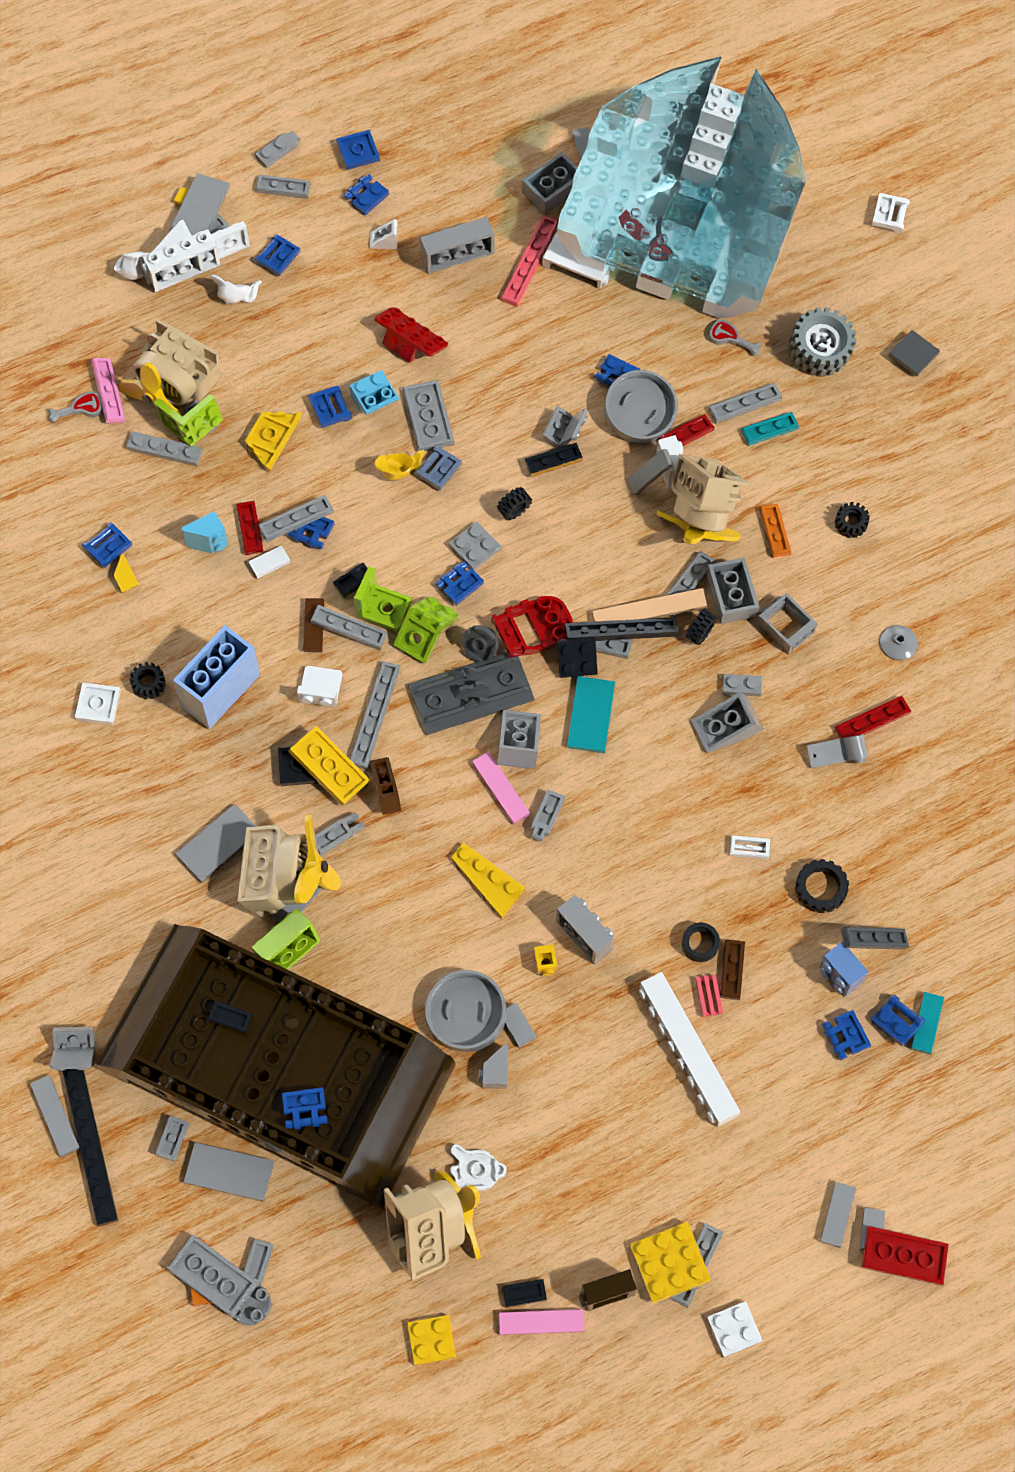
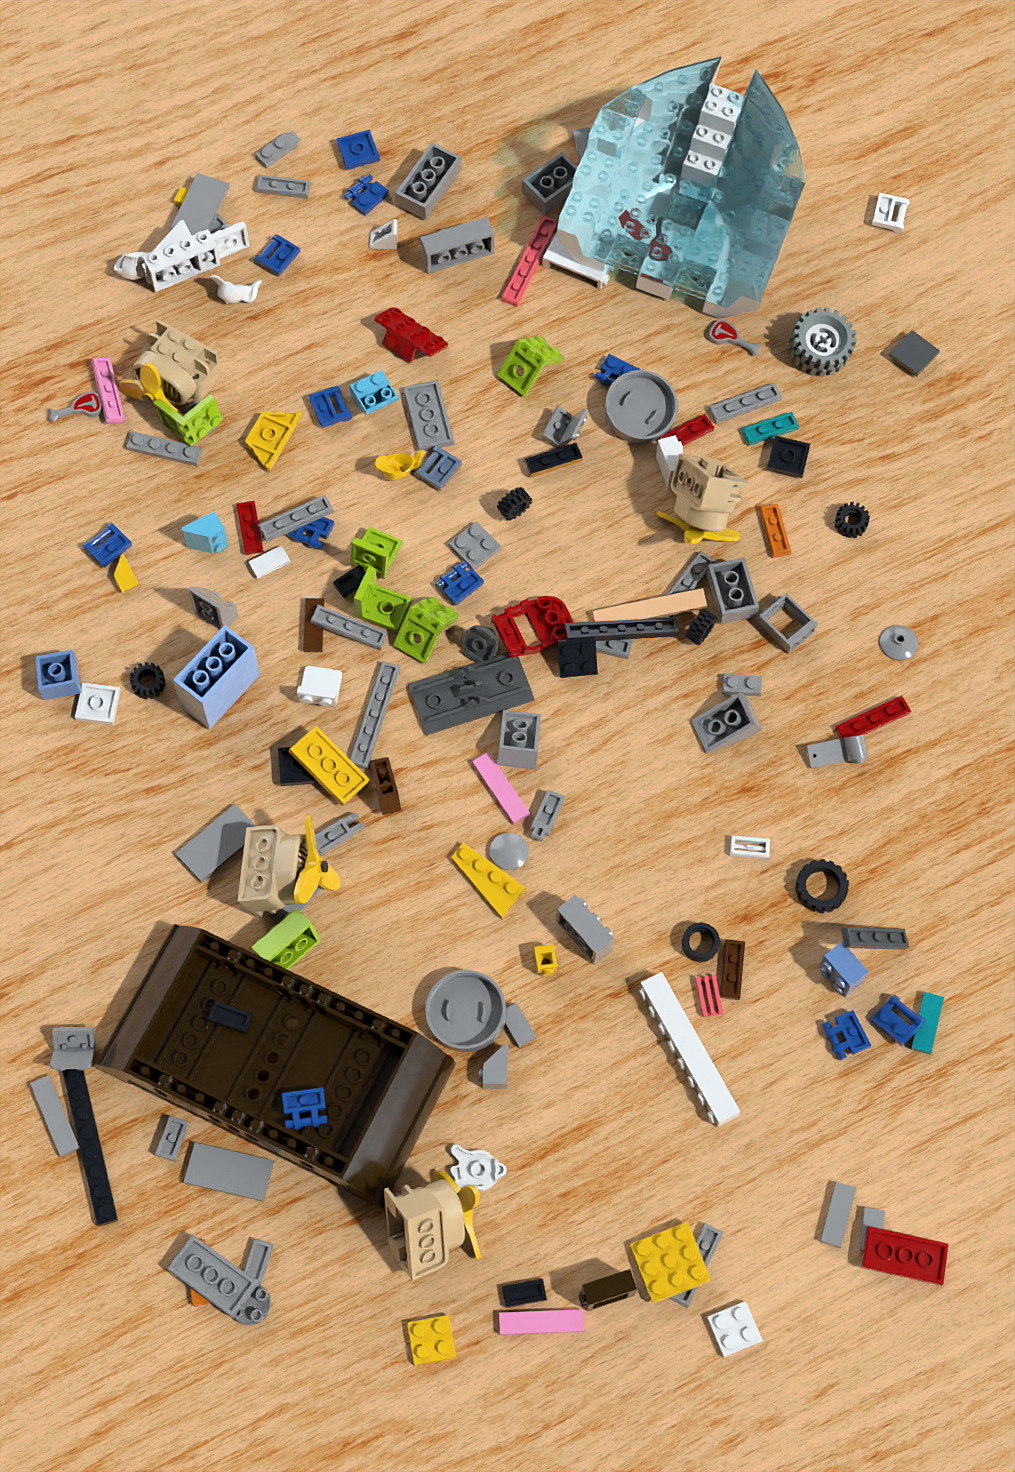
teal tile [567,676,615,753] -> none
light grey tile [628,449,673,495] -> none
none -> medium blue brick [35,650,82,700]
none -> light grey slope [188,586,238,630]
none -> lime bracket [350,527,403,579]
none -> light grey brick [395,142,462,220]
none -> light grey dish [490,833,529,871]
none -> lime bracket [497,336,564,396]
none -> black plate [767,435,811,478]

